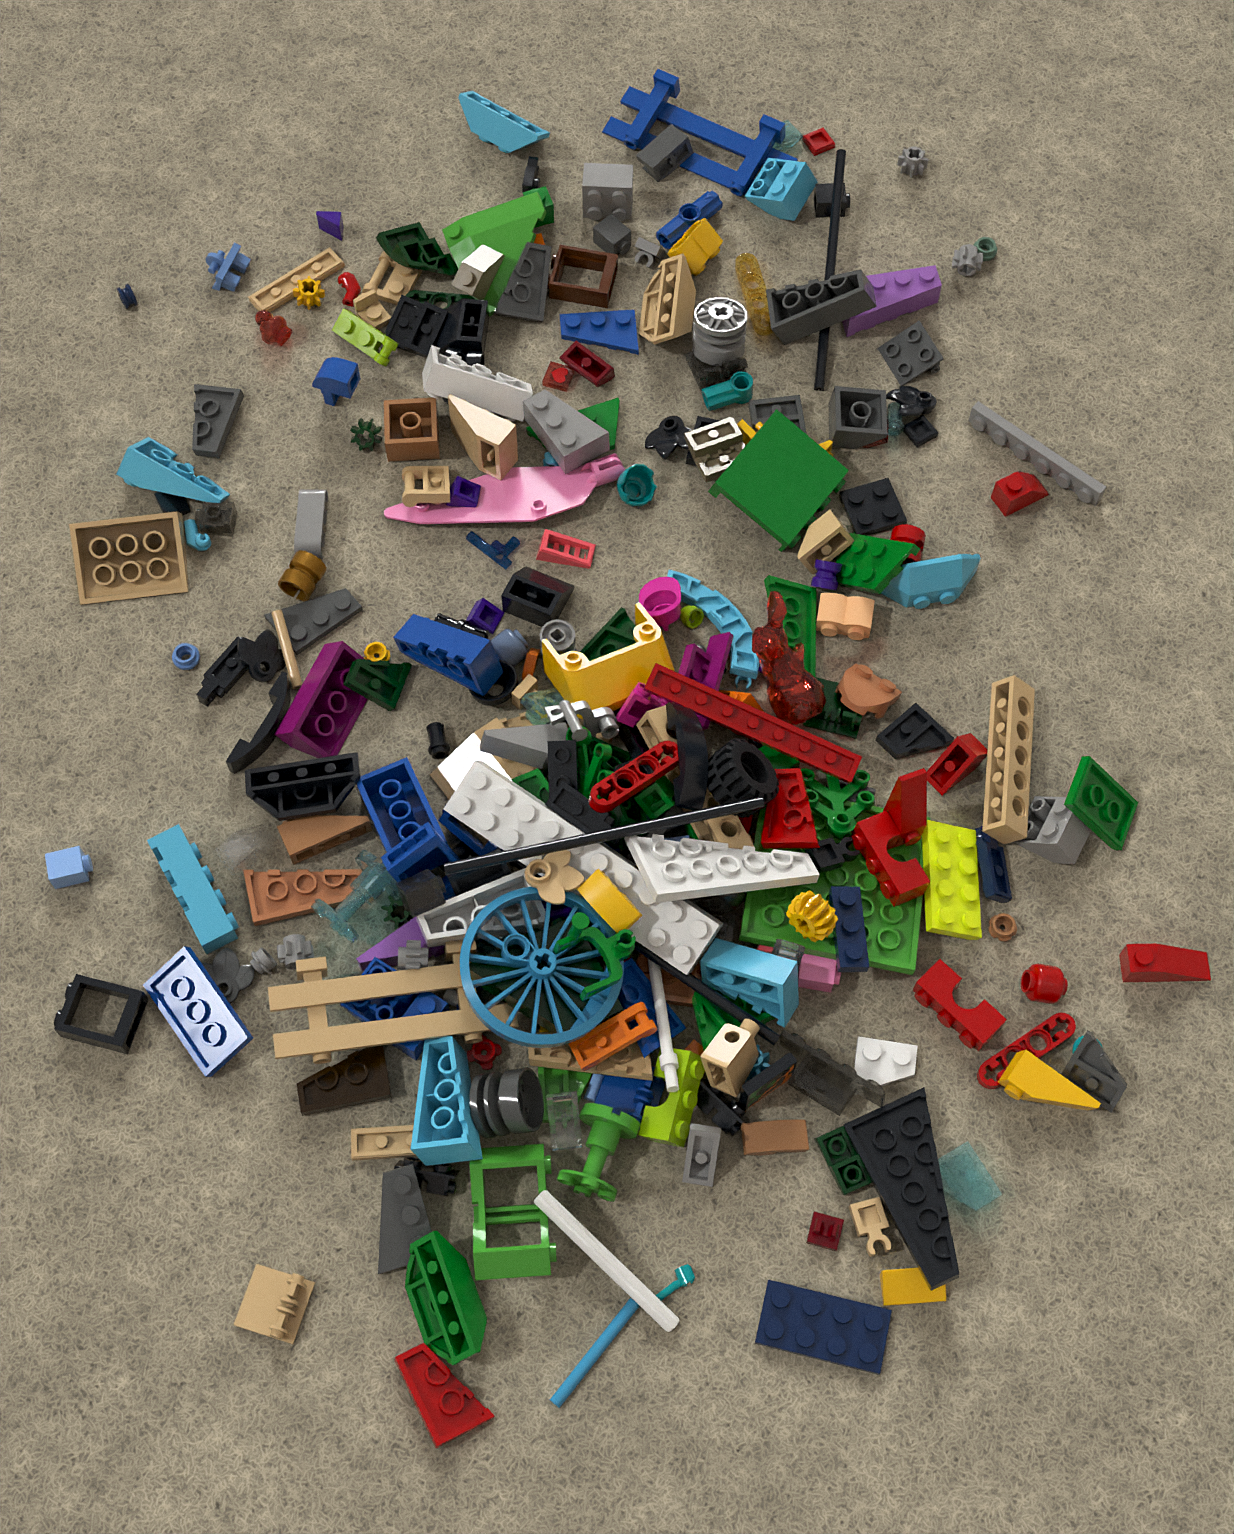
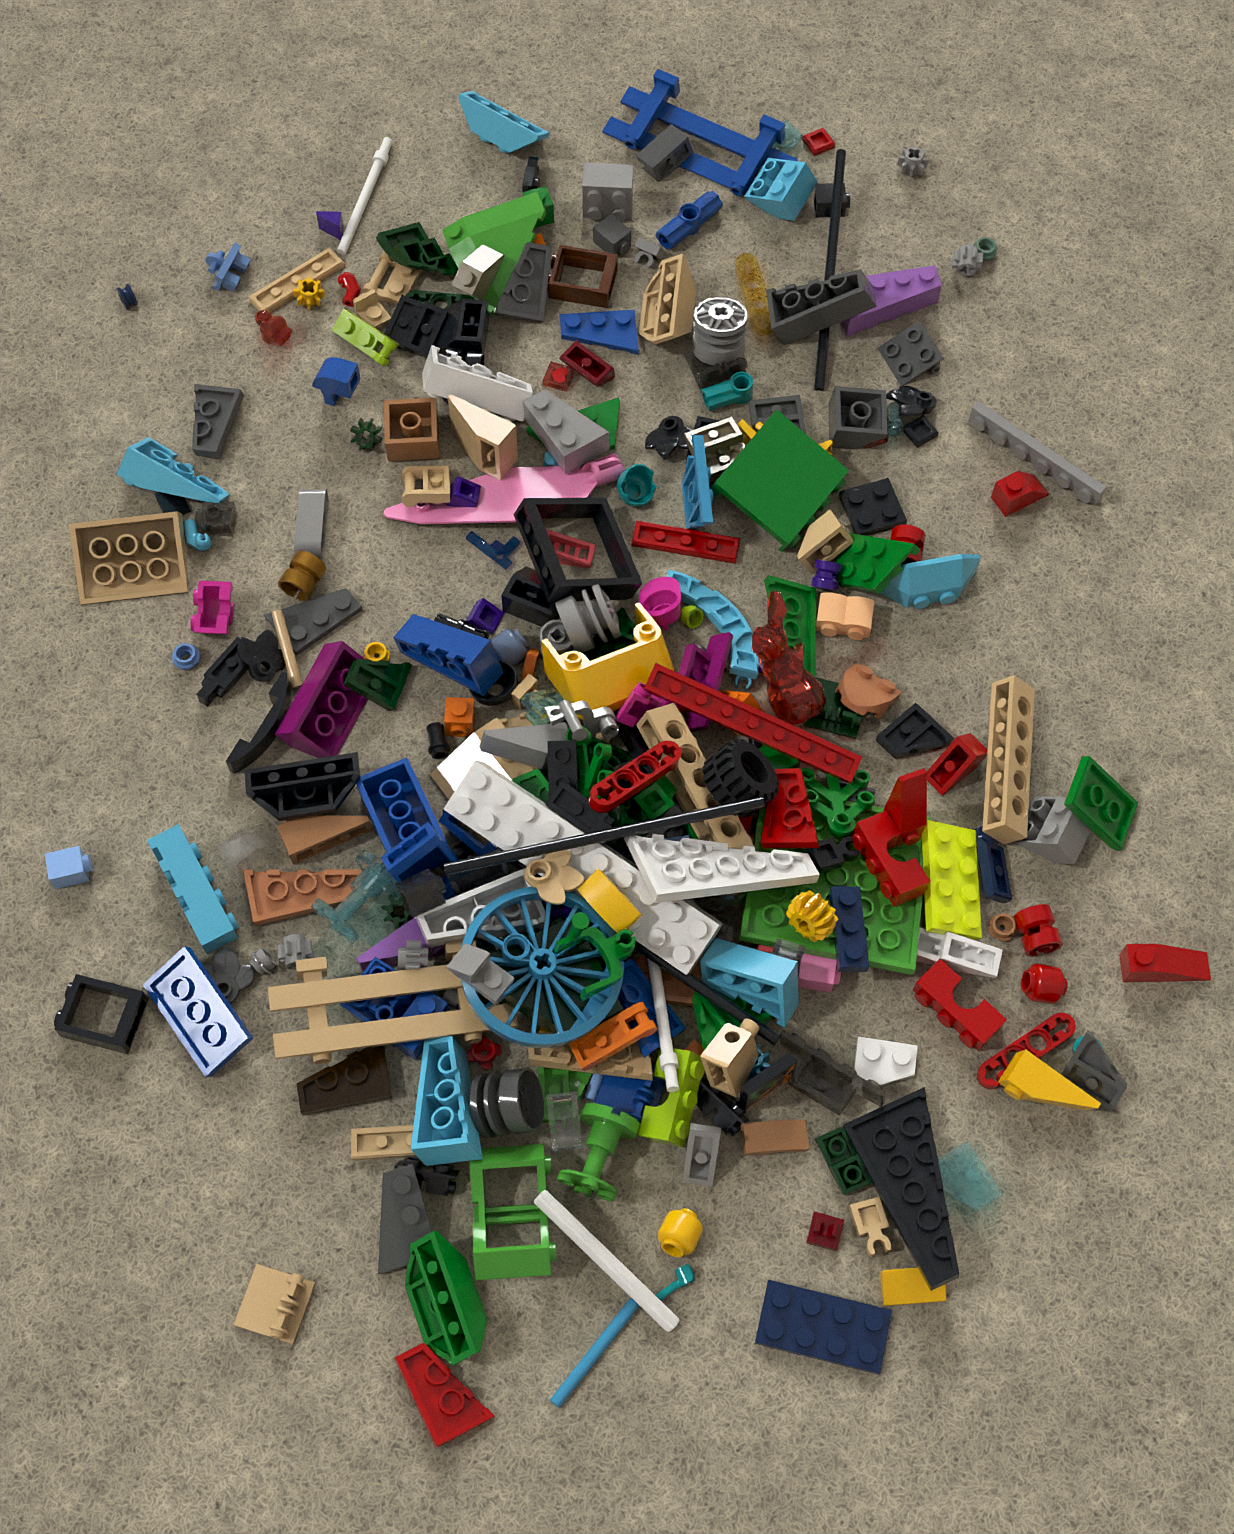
black slope [666,702,708,811] -> none
yellow brick [667,218,723,276] -> none
none -> dark pink cylinder [190,580,235,635]
none -> white bar [337,137,393,255]
none -> orange brick [444,697,476,737]
none -> light grey slope [446,943,514,1005]
none -> black window [513,498,642,603]
none -> light grey wheel [555,584,621,653]
none -> red tile [631,520,741,564]
none -> yellow head [657,1208,703,1258]
none -> dark azure wing [681,435,713,529]
none -> white slope [916,927,1003,978]
none -> red wheel [1014,904,1063,957]

